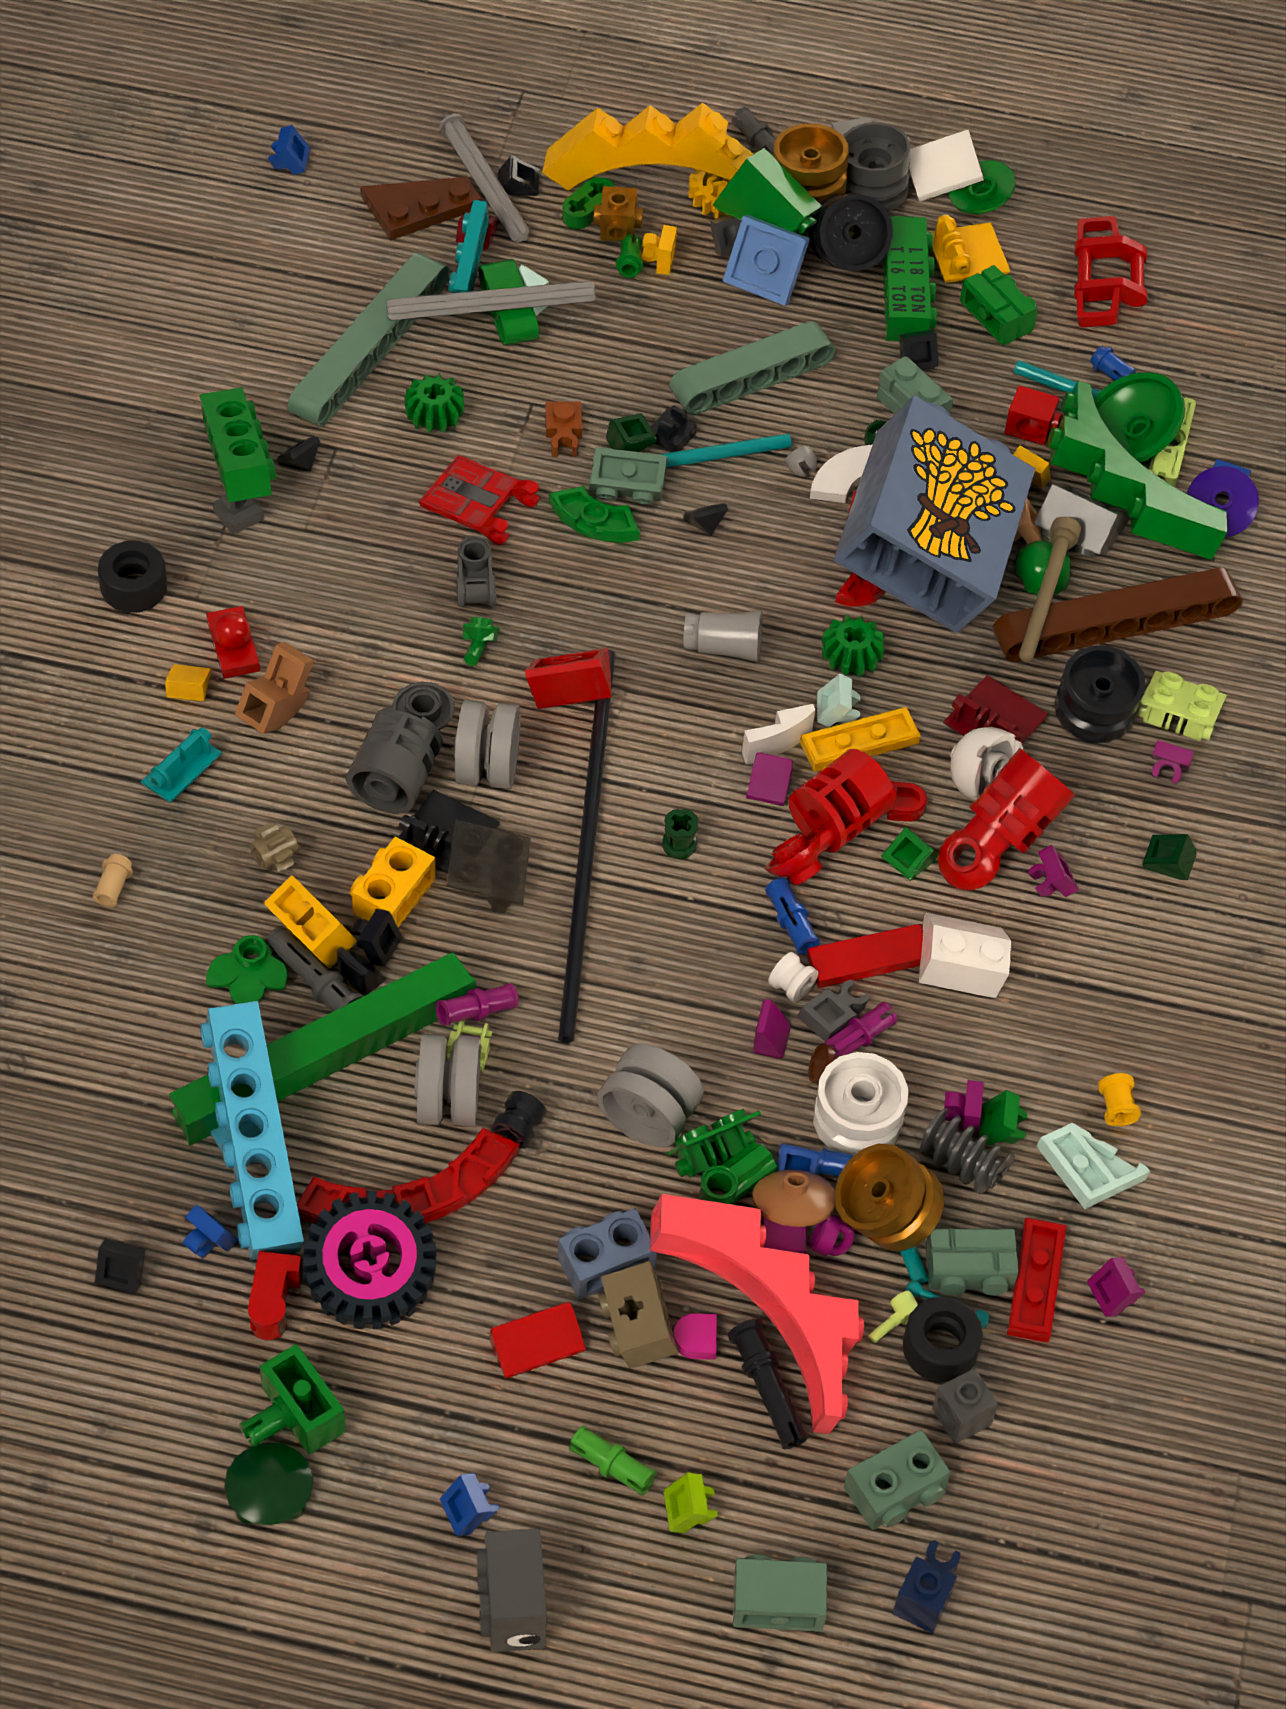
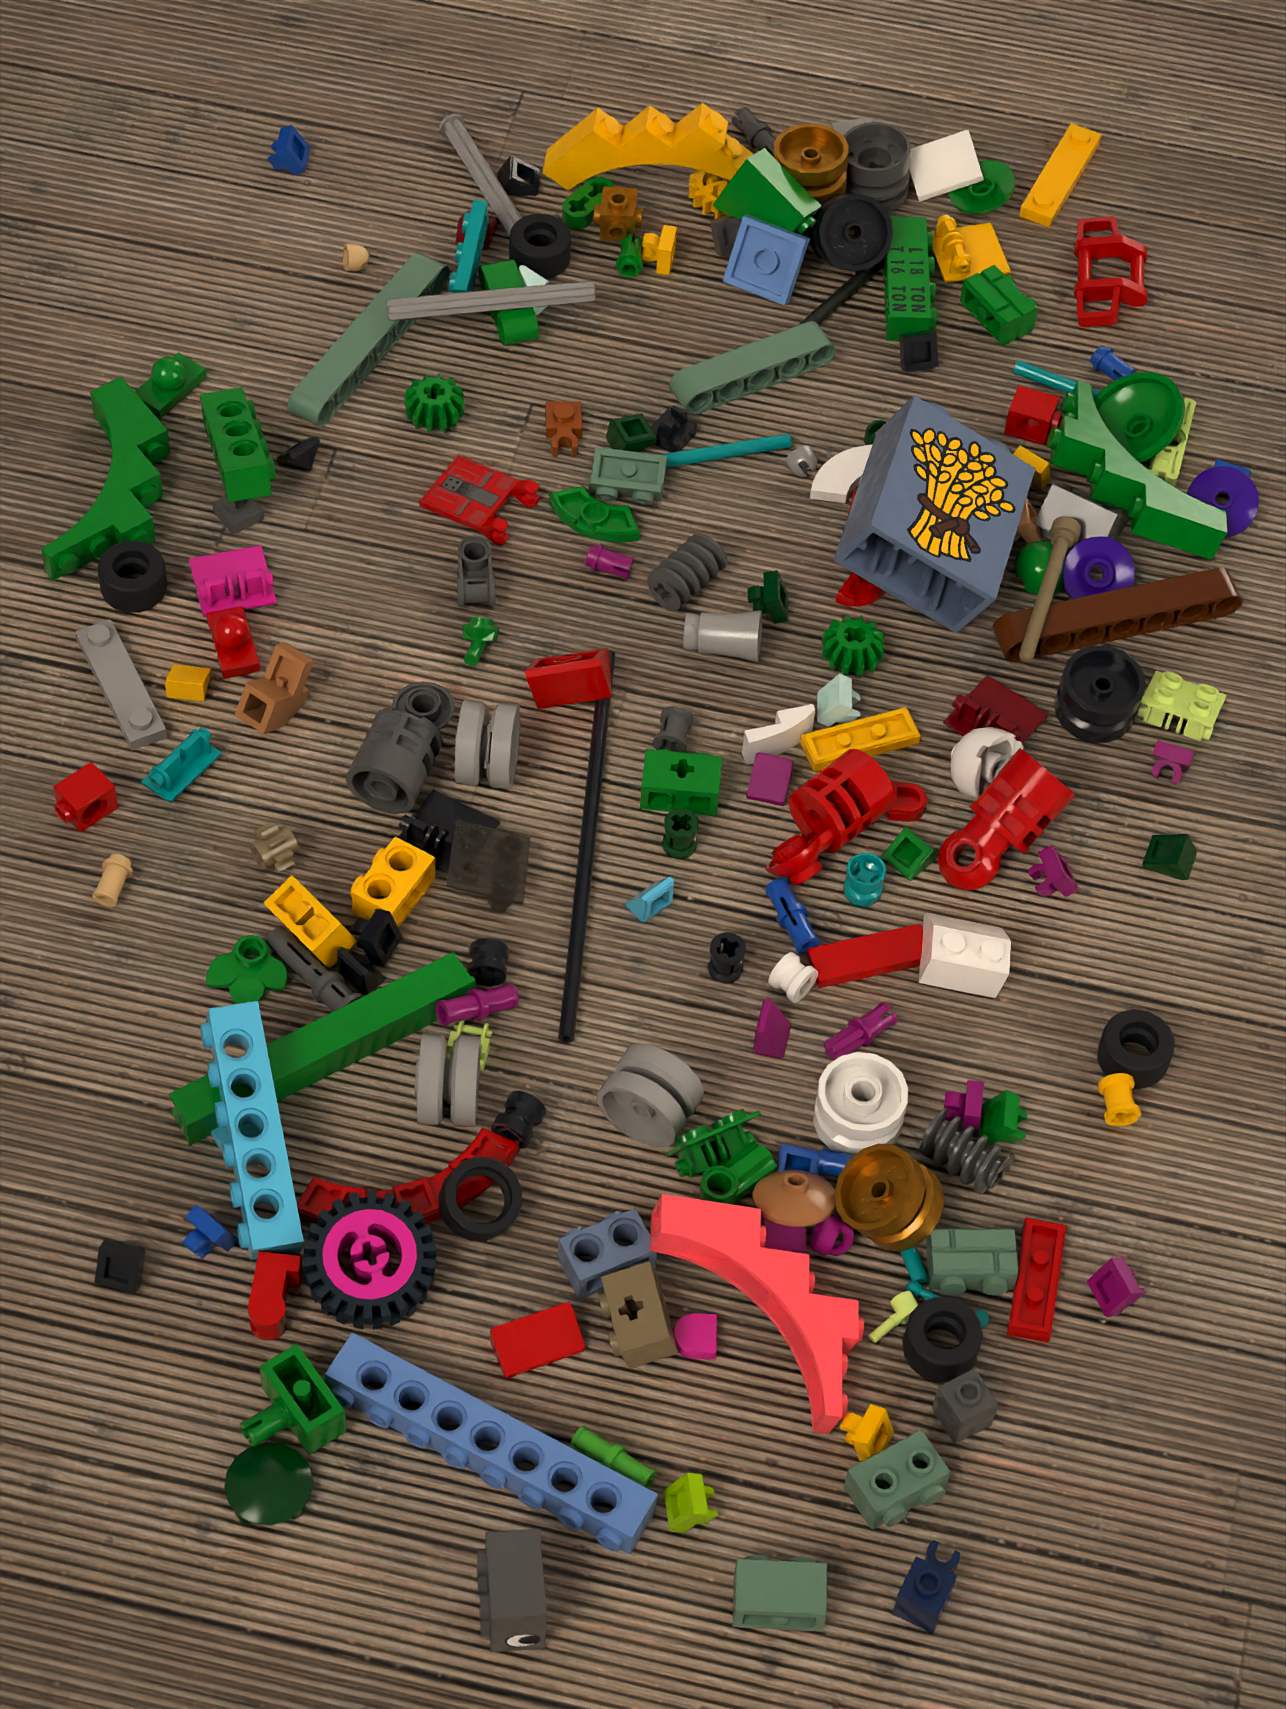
reddish brown wing [360,177,482,241] -> none
blue tile [439,1473,500,1537] -> none
black slope [683,503,728,536] -> none
black pin [727,1319,808,1450] -> none
dark grey plate [798,980,870,1041] -> none
reddish brown piece [808,1043,835,1084] -> none
sand green brick [877,356,954,415] -> none
light aqua wing [1036,1123,1150,1209] -> none
none -> green arch [41,377,170,581]
none -> red brick [53,761,118,833]
none -> light grey plate [75,619,167,751]
none -> green tile [135,352,207,419]
none -> dark pink hinge [189,545,277,618]
none -> medium blue brick [325,1333,658,1555]
none -> tan hinge [343,243,369,272]
none -> black tyre [439,1157,522,1241]
none -> black wheel [467,938,509,987]
none -> black tyre [509,213,571,279]
none -> magenta pin [585,543,634,580]
none -> medium azure slope [625,877,674,923]
none -> green brick [640,749,722,816]
none -> dark grey piece [647,534,728,612]
none -> dark grey bush [653,706,694,753]
none -> black bush [708,932,746,984]
none -> dark green tile [747,570,788,624]
none -> pearl dark grey bar [797,260,884,326]
none -> yellow tile [839,1404,894,1463]
none -> teal wheel [843,853,886,907]
none -> yellow plate [1019,123,1102,228]
none -> dark purple dish [1062,536,1135,599]
none -> black tyre [1097,1009,1175,1089]

